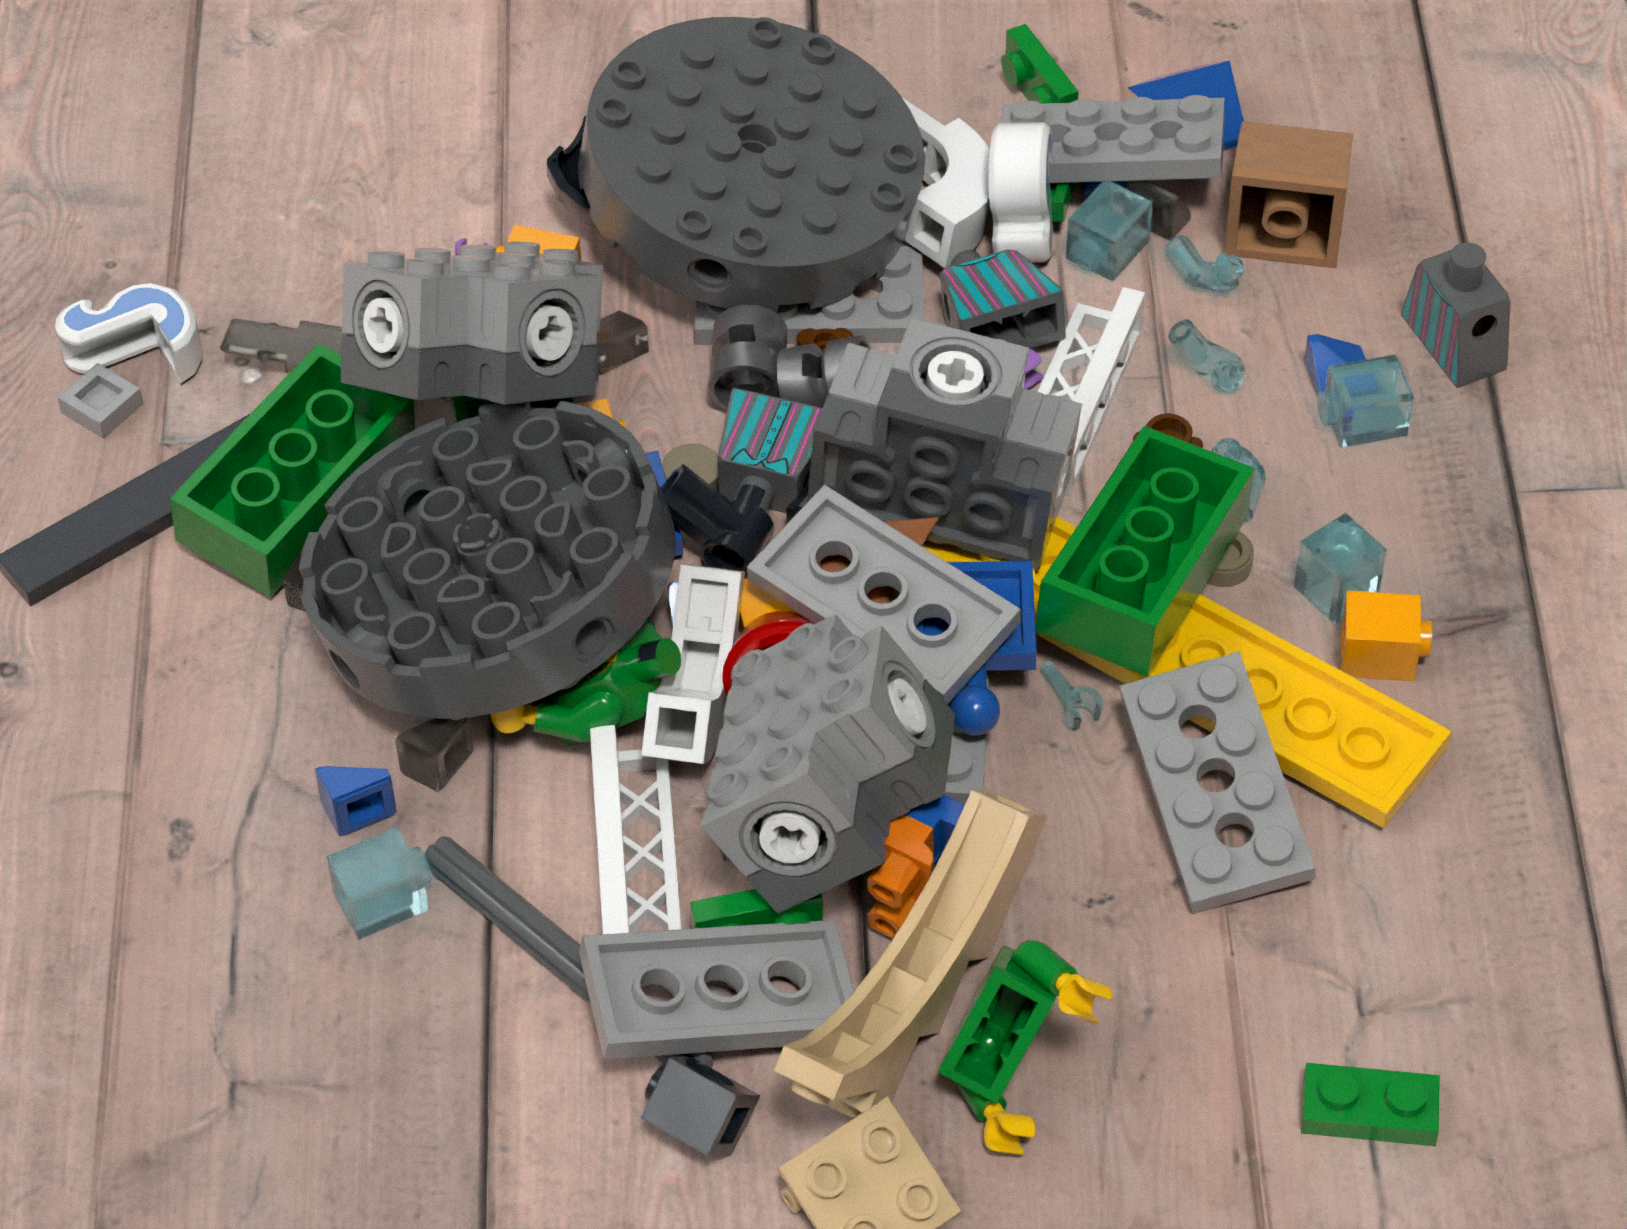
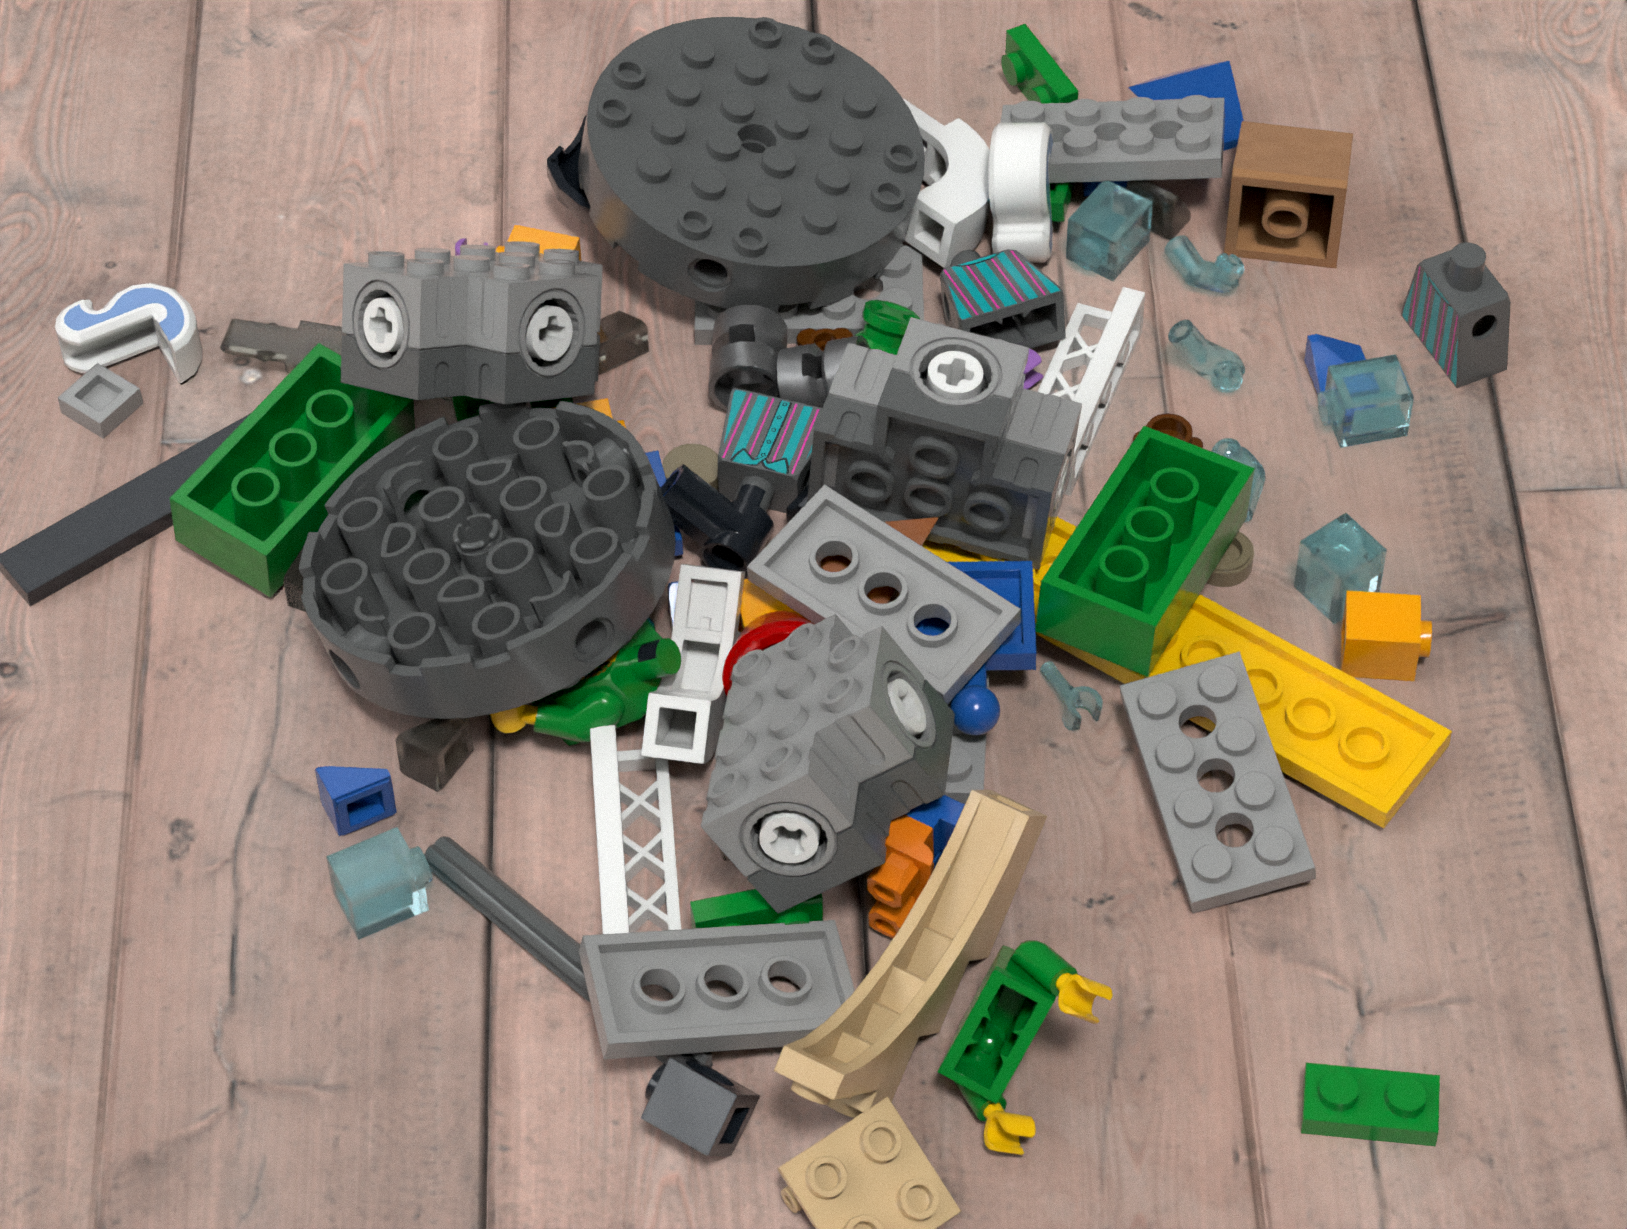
none -> green wheel [855,300,920,355]

